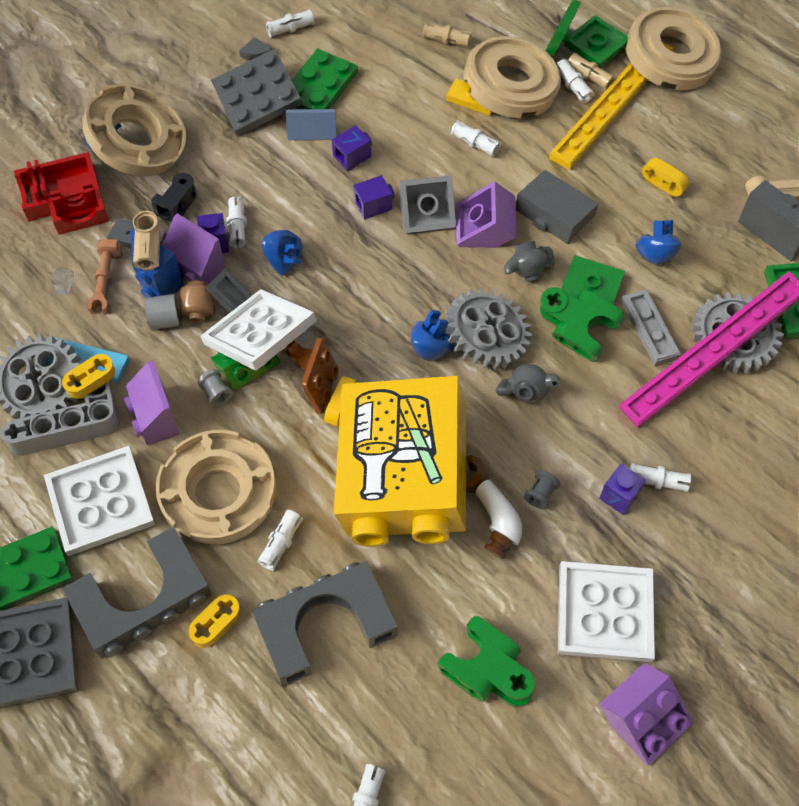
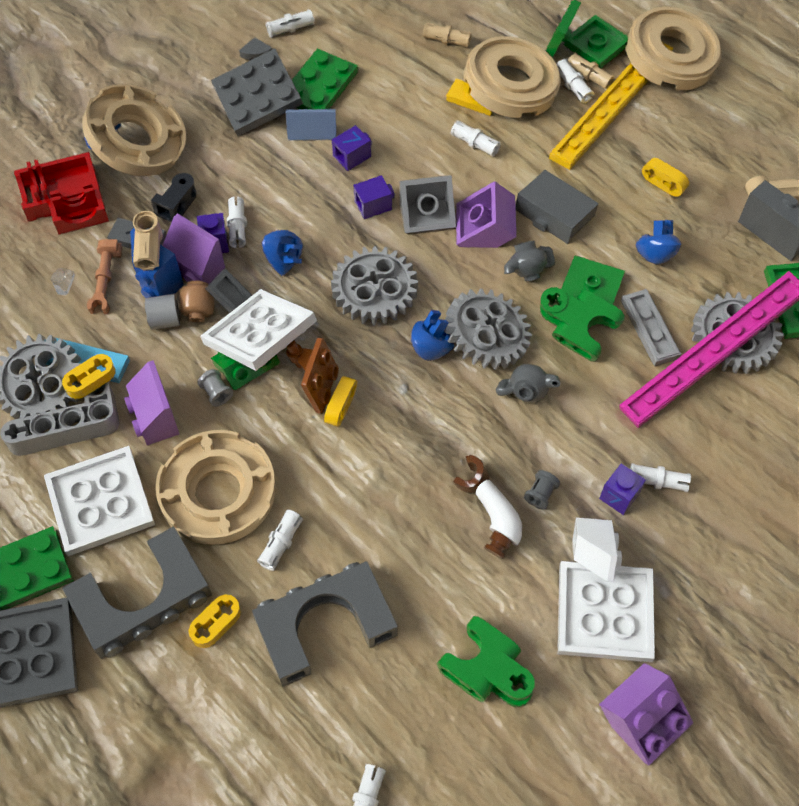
yellow brick [334,376,466,547] -> none
none -> light grey gear [331,246,418,325]
none -> white slope [572,518,622,582]

